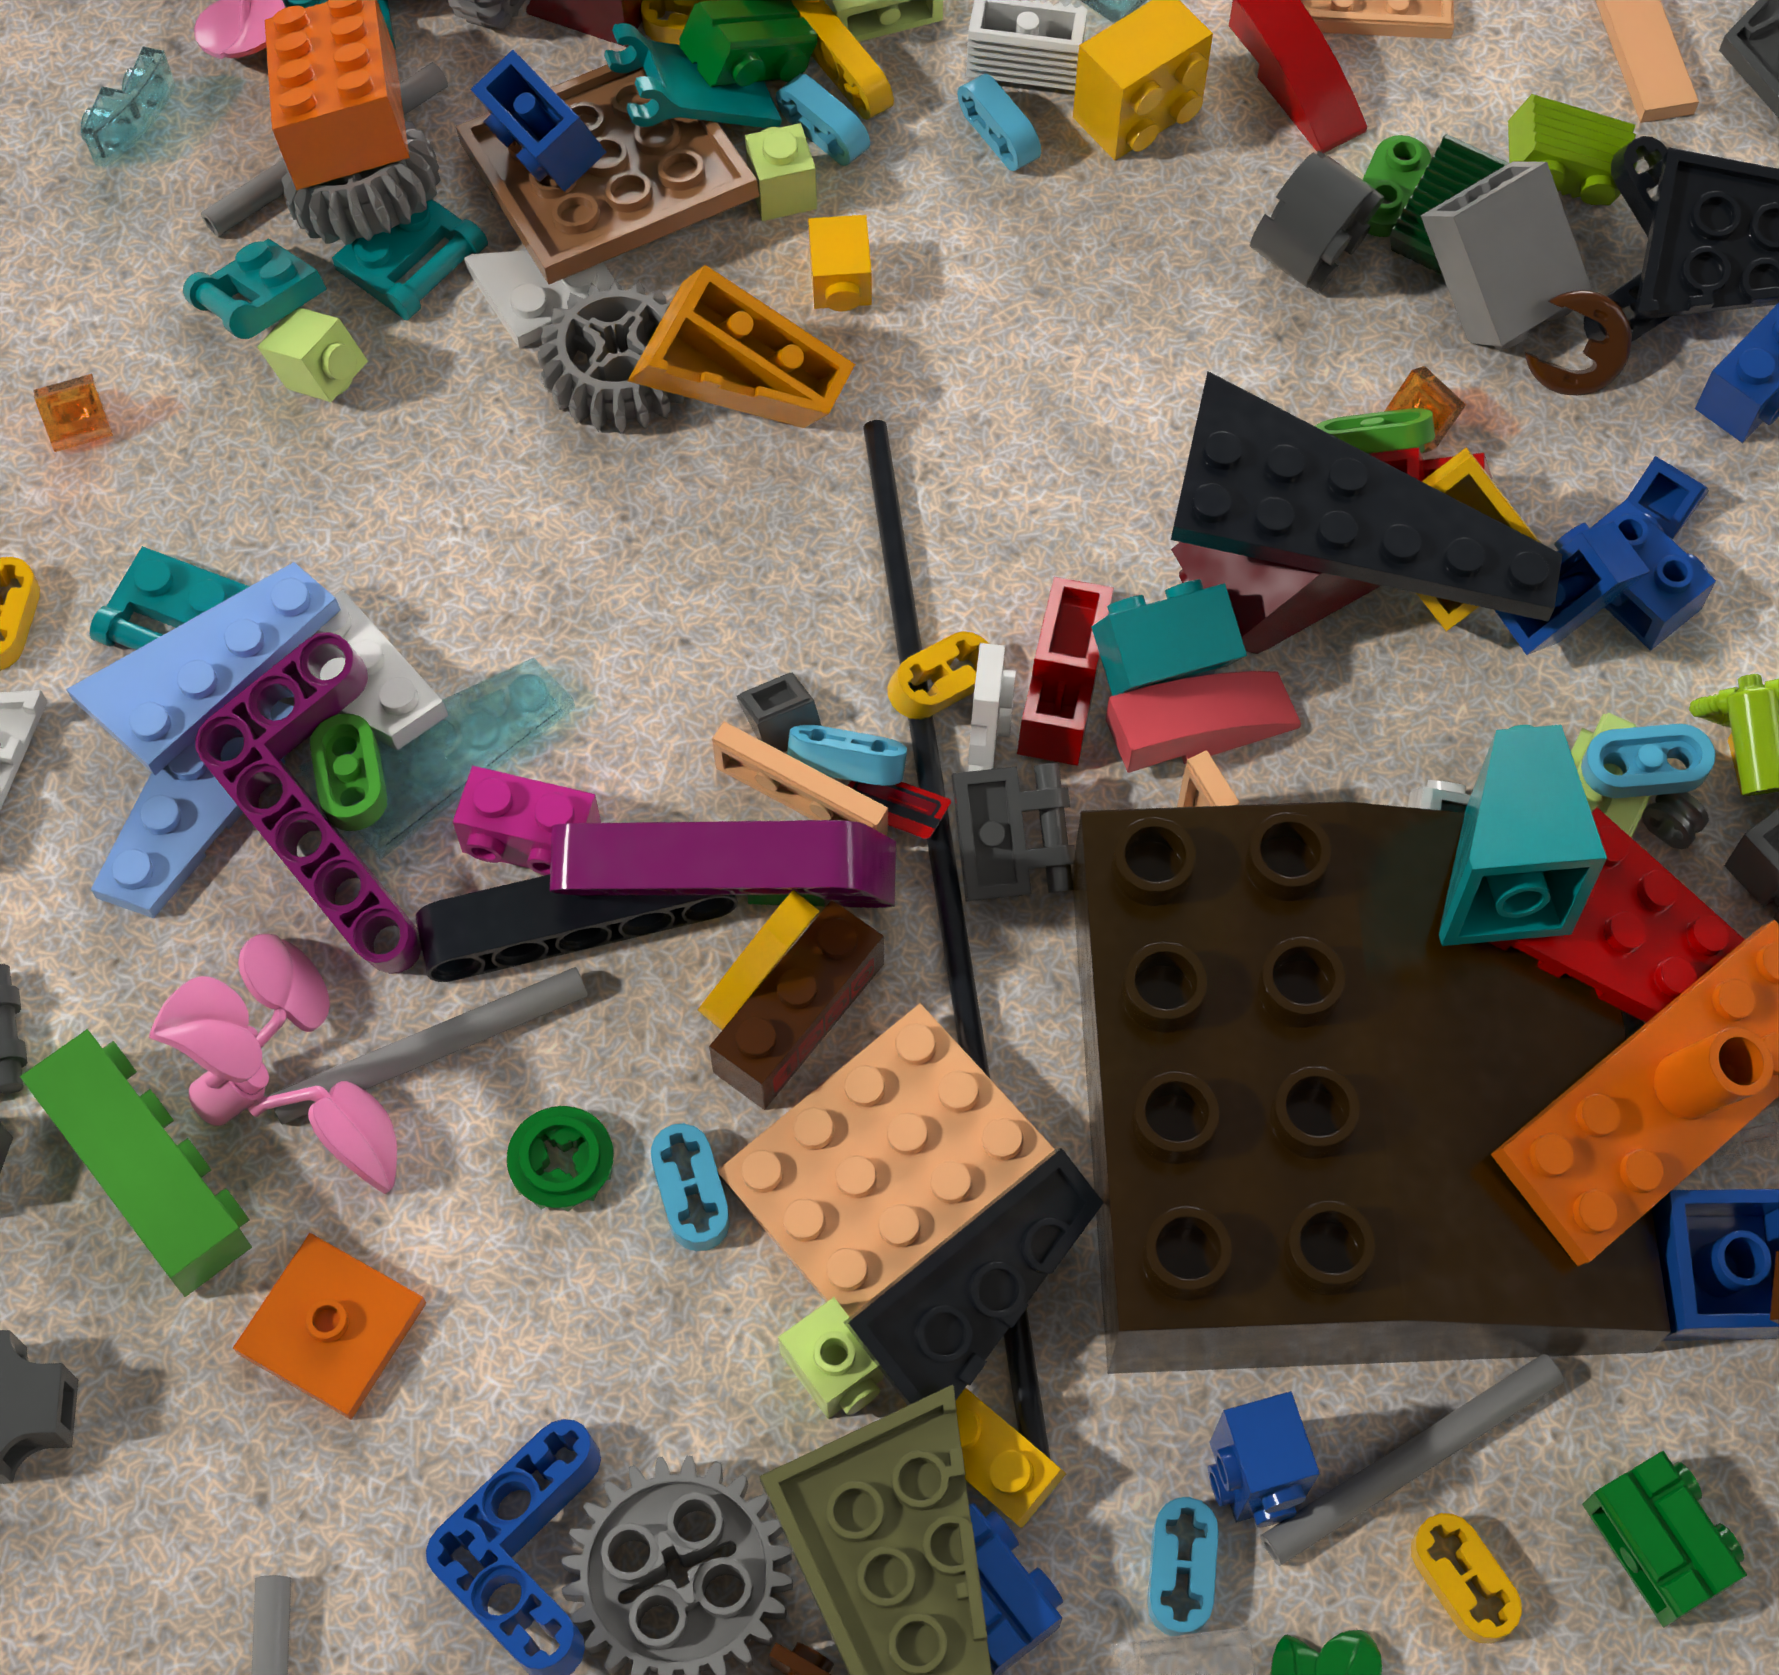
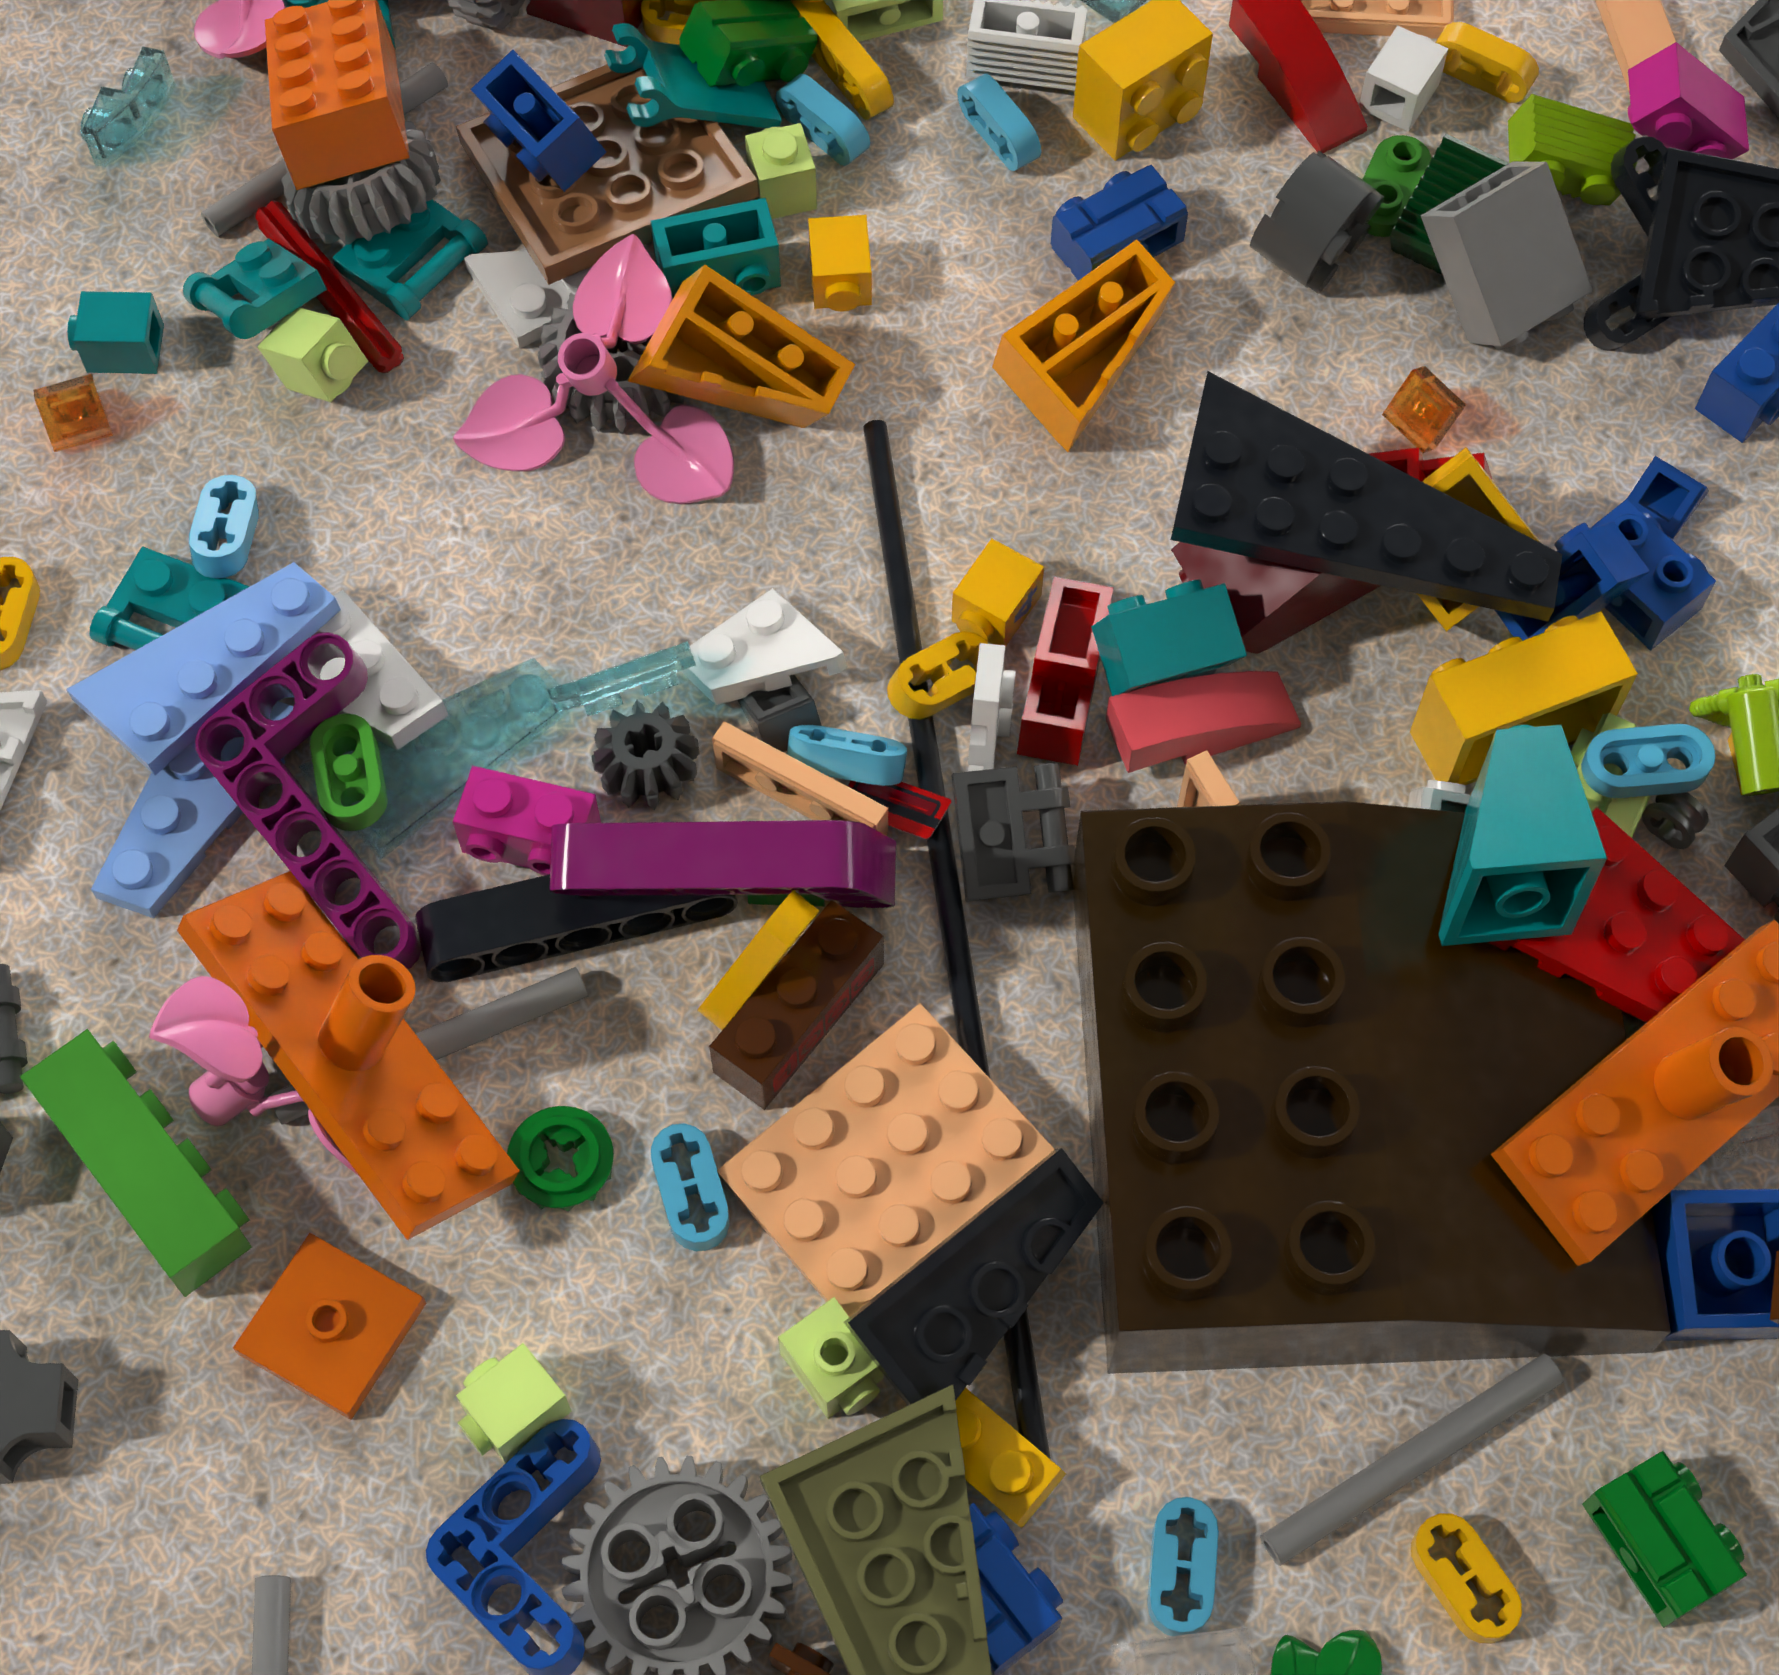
blue brick [1208,1391,1320,1527] -> none
bright green plate [1315,408,1436,454] -> none
reddish brown head [1525,290,1632,395] -> none
none -> teal brick [67,291,164,374]
none -> orange plate [177,871,520,1240]
none -> medium azure beam [189,475,259,578]
none -> red axle [255,201,404,373]
none -> bright pink plant [453,234,734,504]
none -> yellowish green brick [456,1343,572,1464]
none -> clear light blue plate [547,641,696,716]
none -> dark grey gear [592,700,700,810]
none -> teal brick [651,198,781,298]
none -> white wing [675,588,848,705]
none -> yellow brick [952,538,1044,647]
none -> light orange wedge [992,239,1175,452]
none -> blue brick [1050,165,1188,280]
none -> white brick [1359,25,1448,132]
none -> yellow piece [1410,611,1638,785]
none -> yellow beam [1435,22,1539,103]
none -> dark pink brick [1627,42,1749,160]

